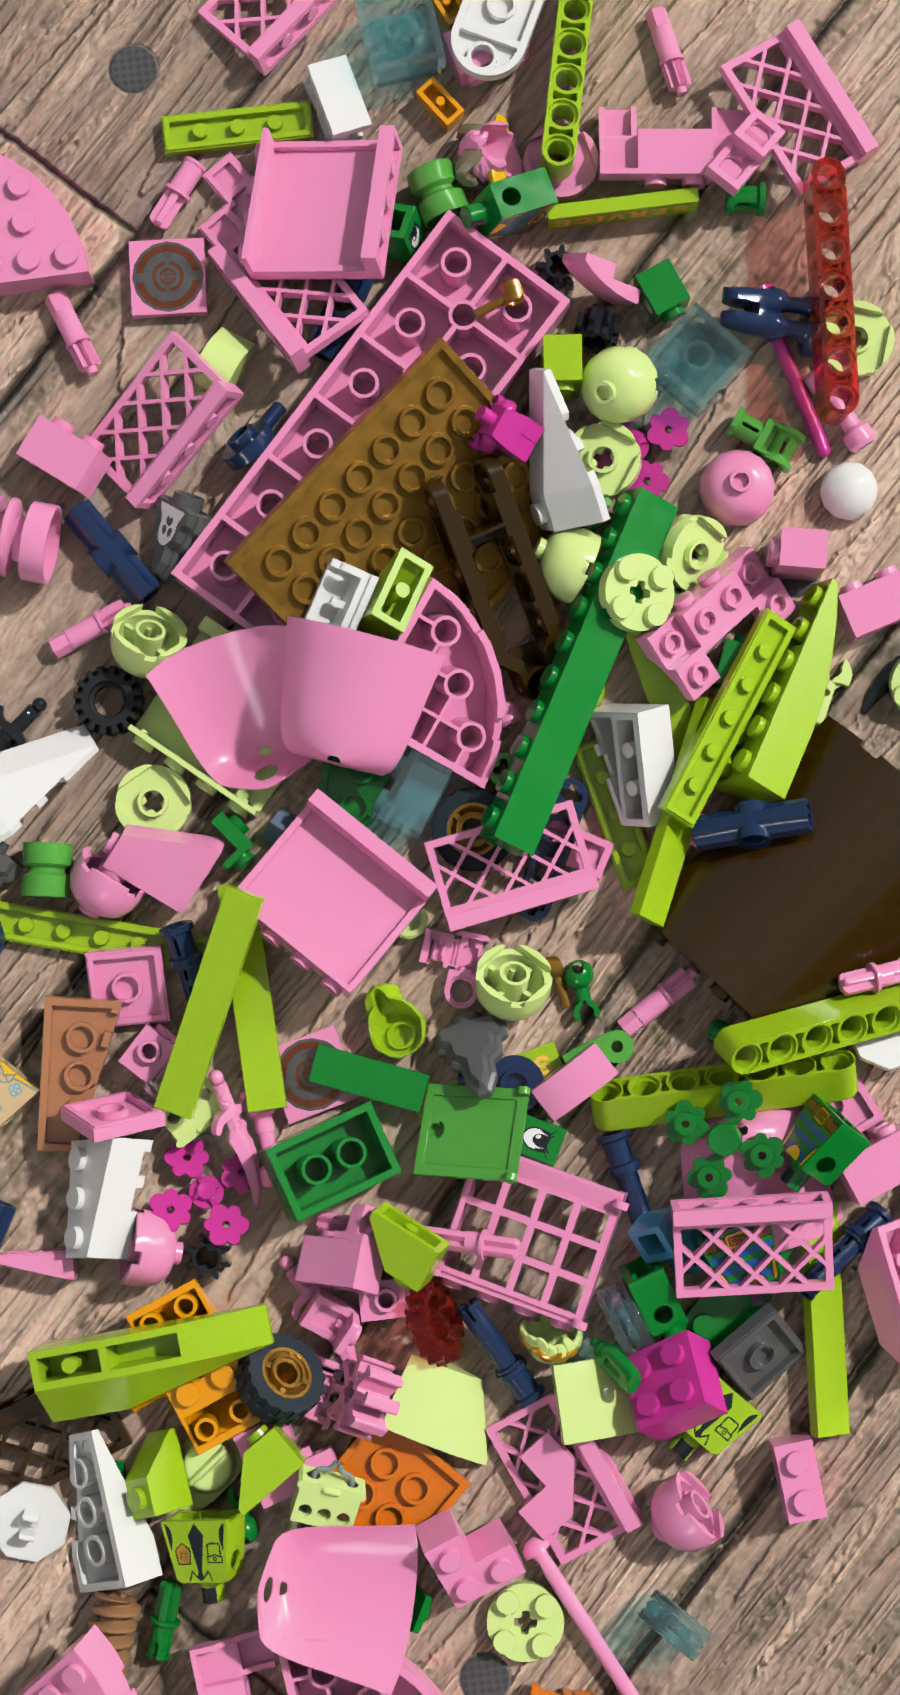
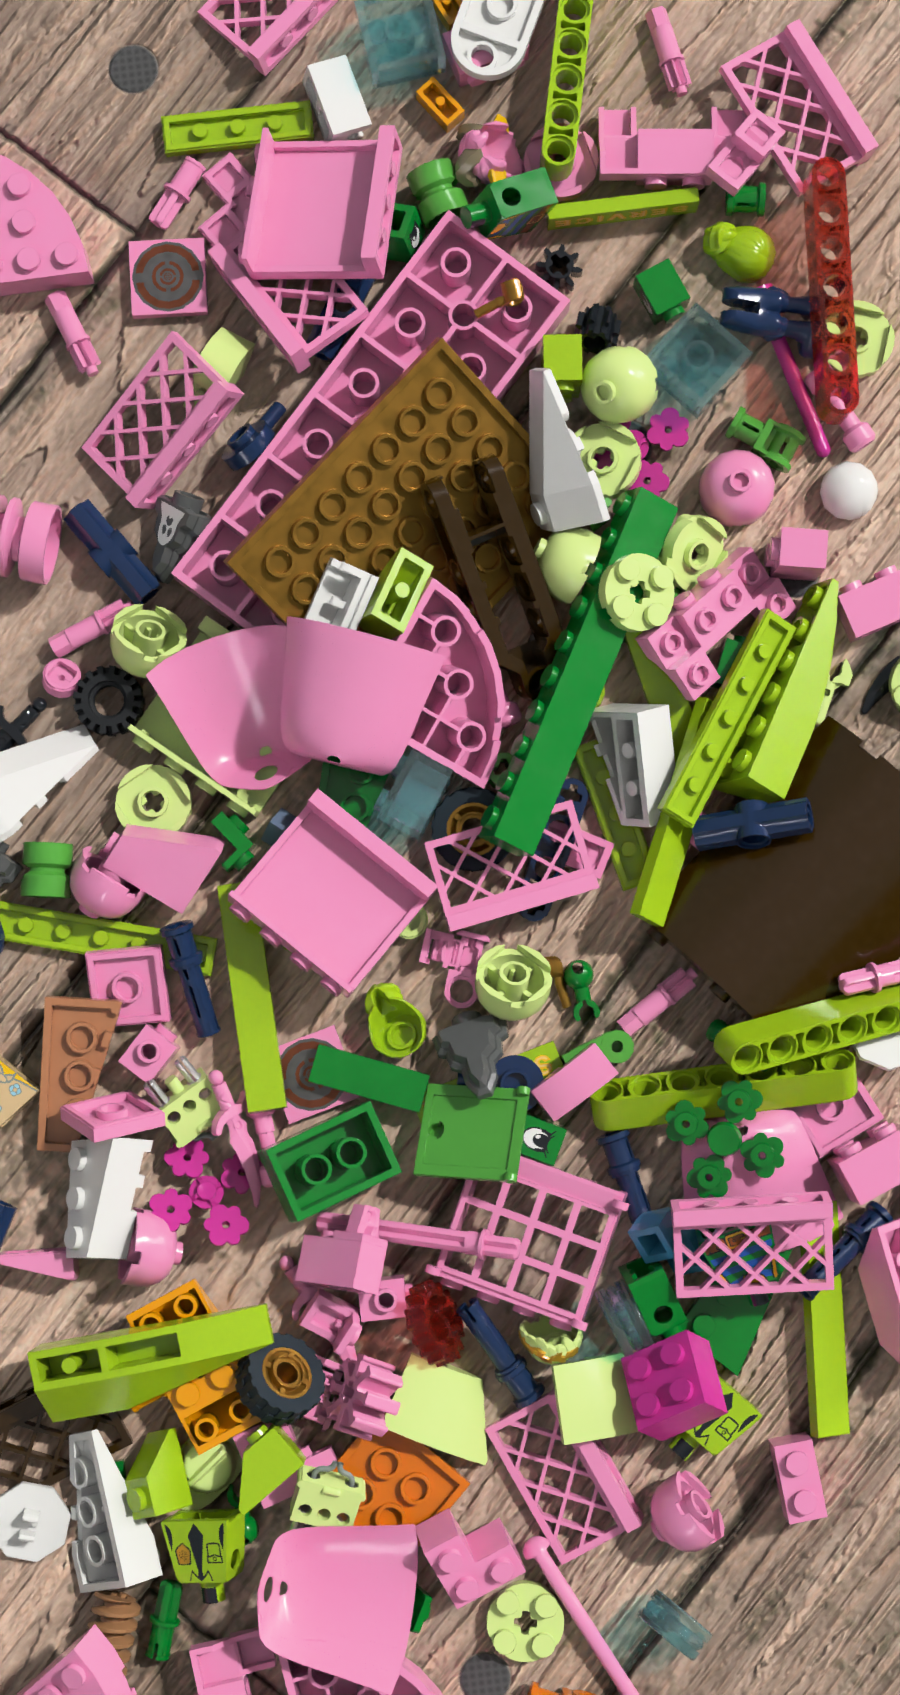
bright pink brick [16,414,113,499] -> none
lime tile [154,885,266,1120] -> none
black gear [185,1233,232,1280] -> none
lime slope [369,1202,451,1292] -> none
dark pink piece [468,394,544,463] -> none
bright pink tile [518,1429,576,1541] -> none
bright pink slope [562,252,641,305] -> none
green piece [590,1338,641,1394] -> none
dark grey tile [709,1302,806,1401] -> none
green torso [780,1093,871,1192] -> none
none -> bright pink tile [42,658,81,698]
none -> lime hair [703,221,776,283]

